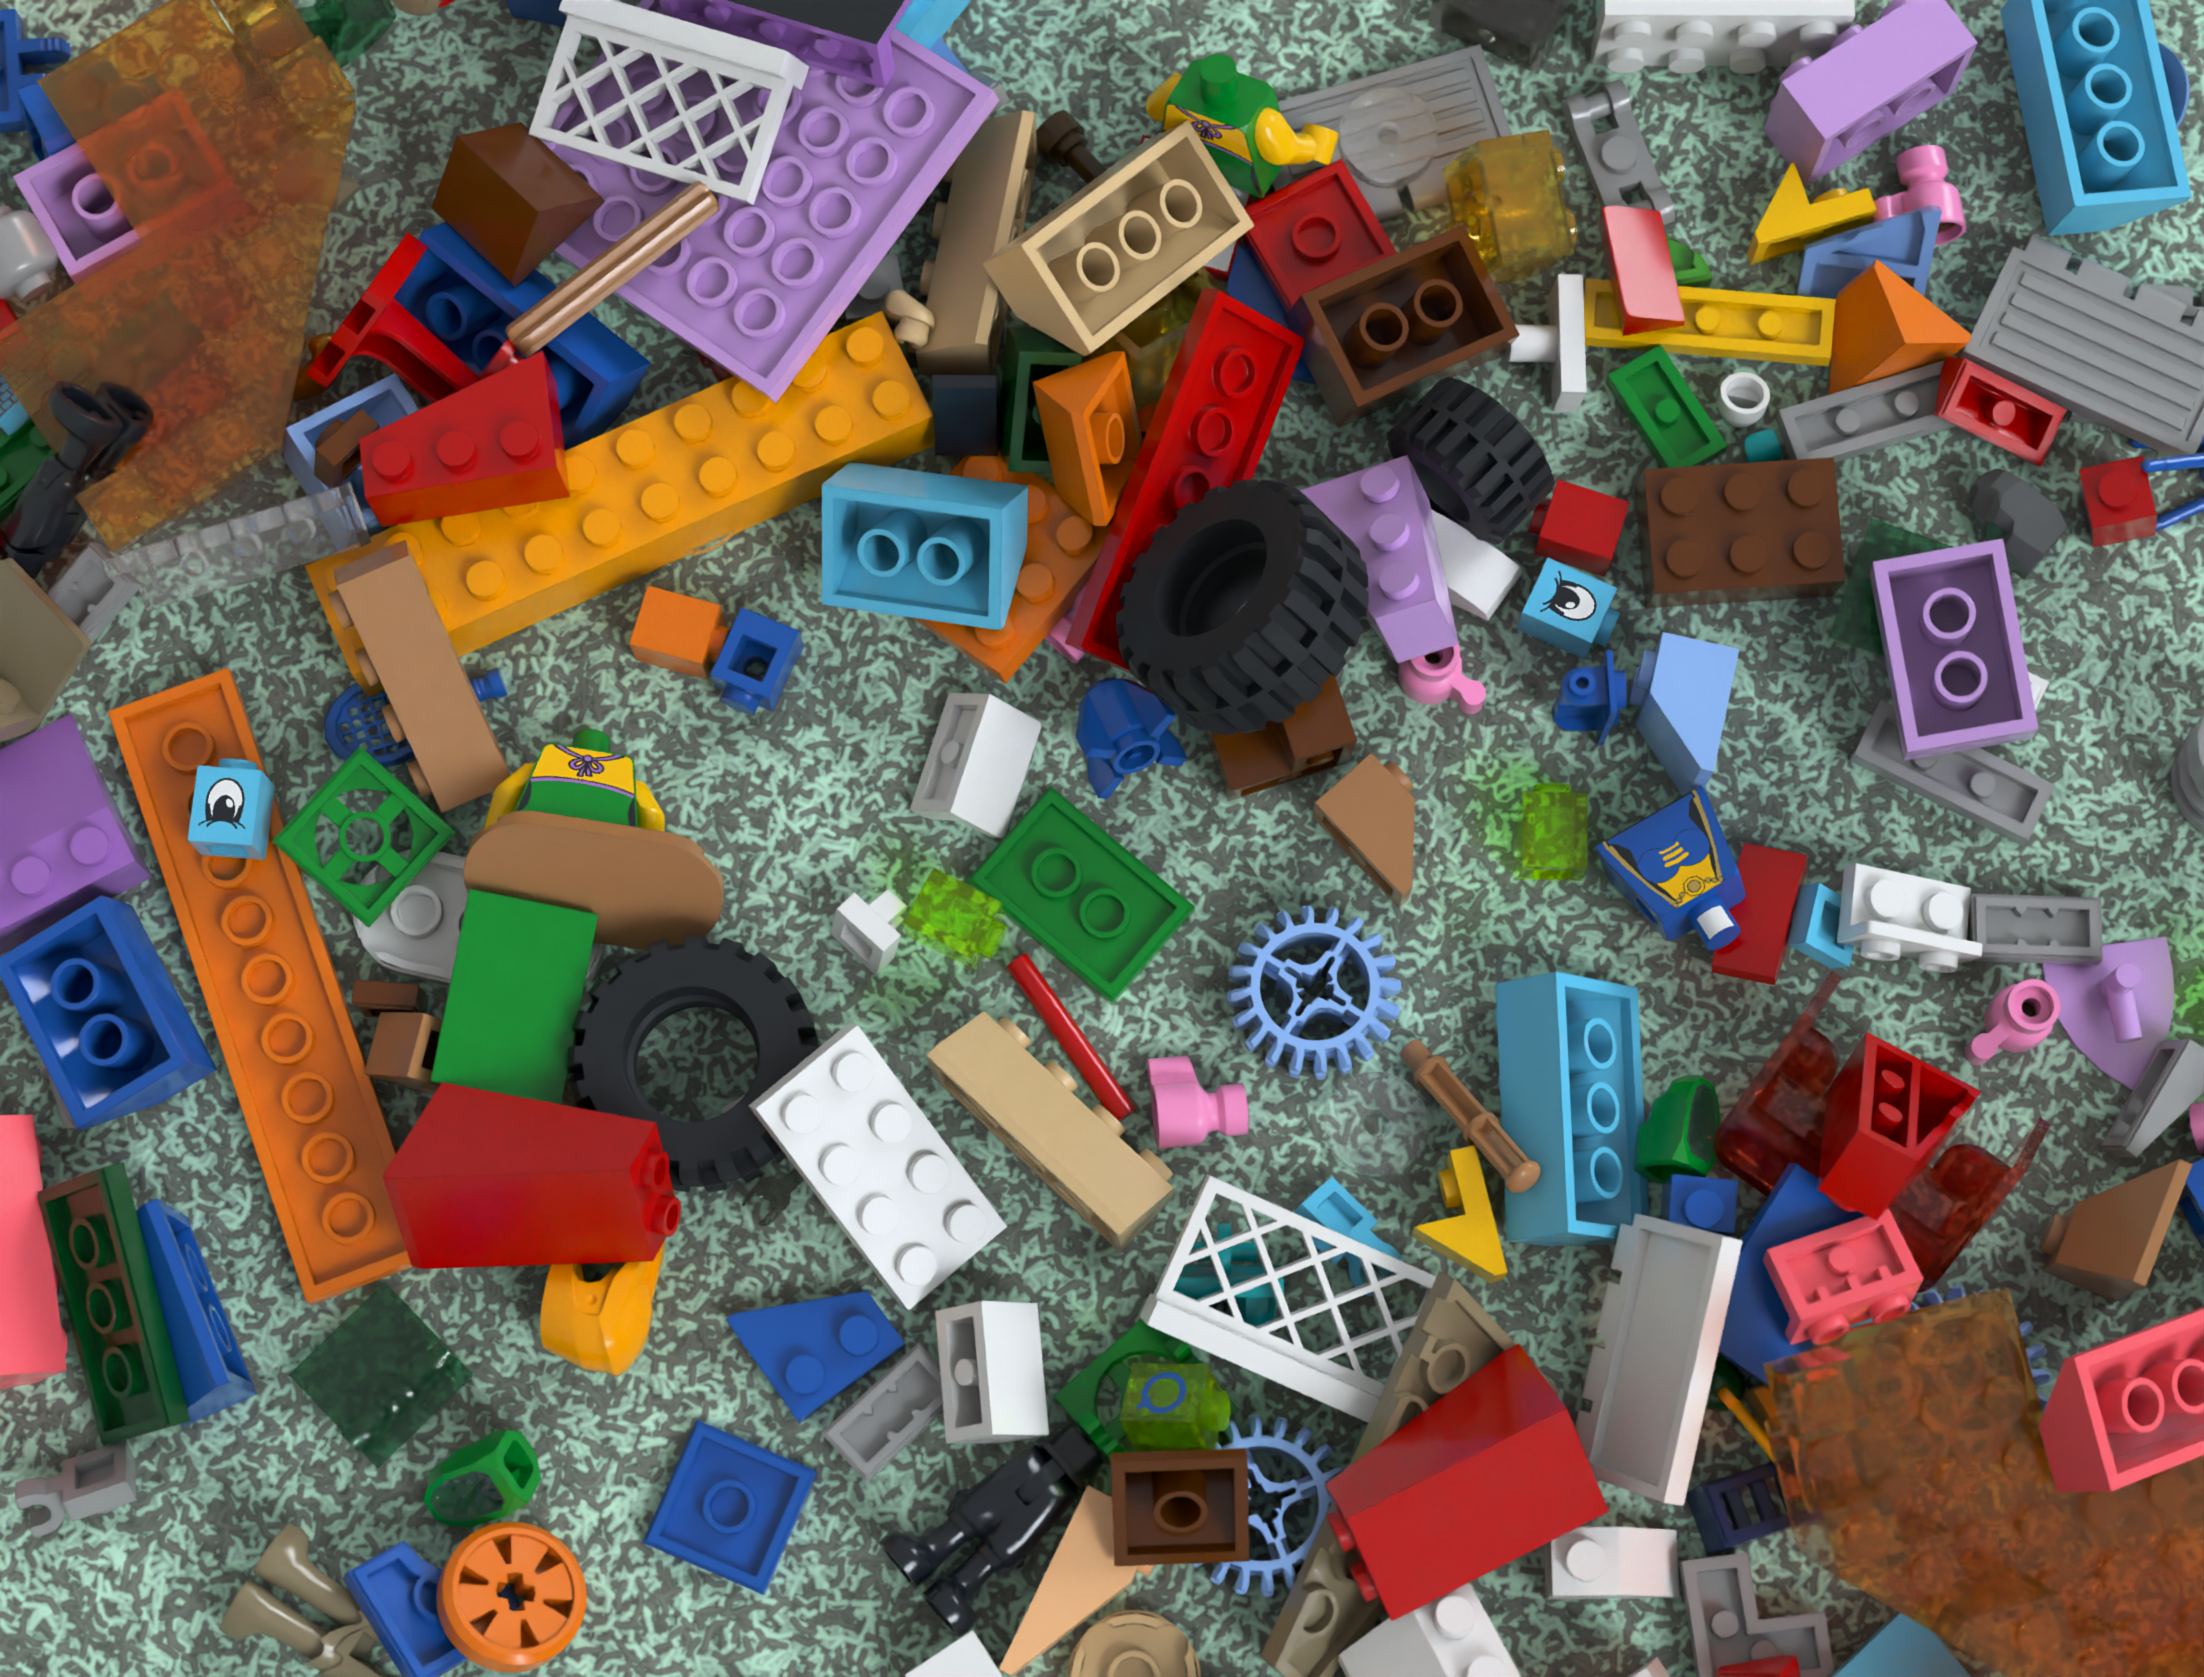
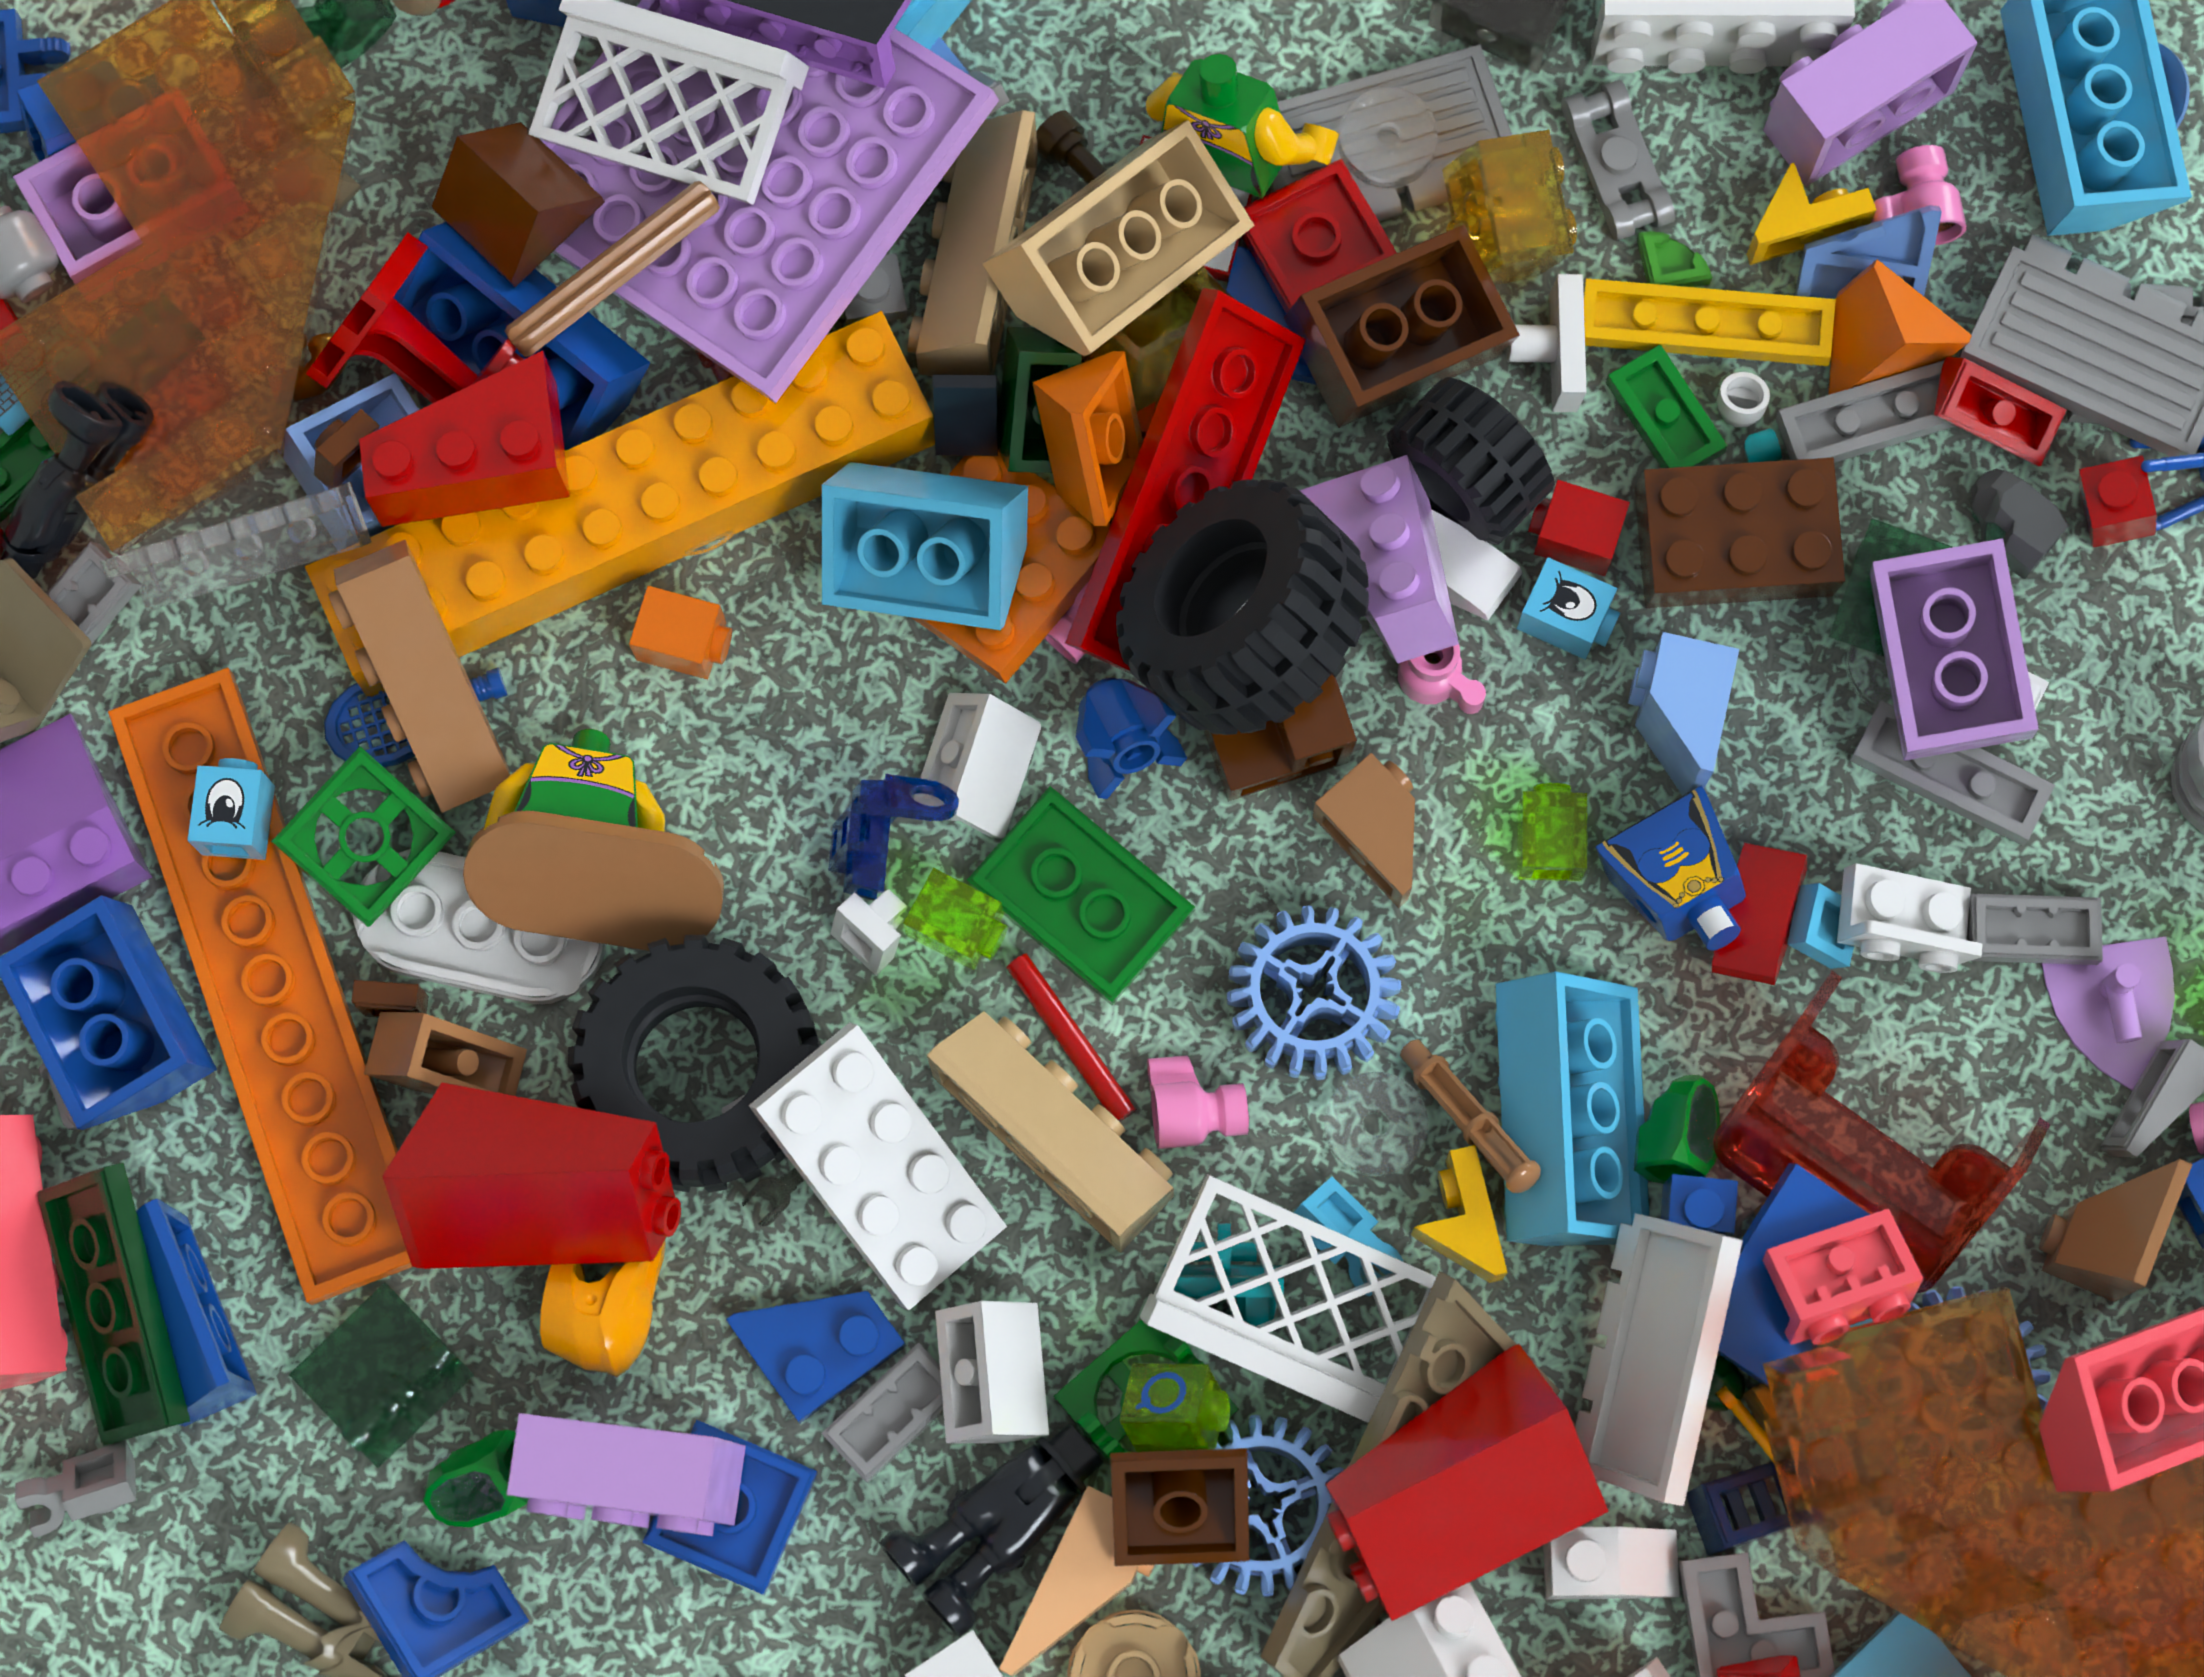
green tile [430,889,598,1104] -> none
orange wheel [436,1522,587,1673] -> none
blue brick [710,607,804,715] -> none
tan arm [877,290,935,349] -> none
blue hinge [1552,650,1627,745] -> none
slope [1599,206,1685,336] -> none
red wedge [1817,1032,1982,1221] -> none
bright pink piece [1964,979,2060,1066] -> none
none -> lavender brick [507,1413,746,1536]
none -> clear blue piece [828,774,959,901]

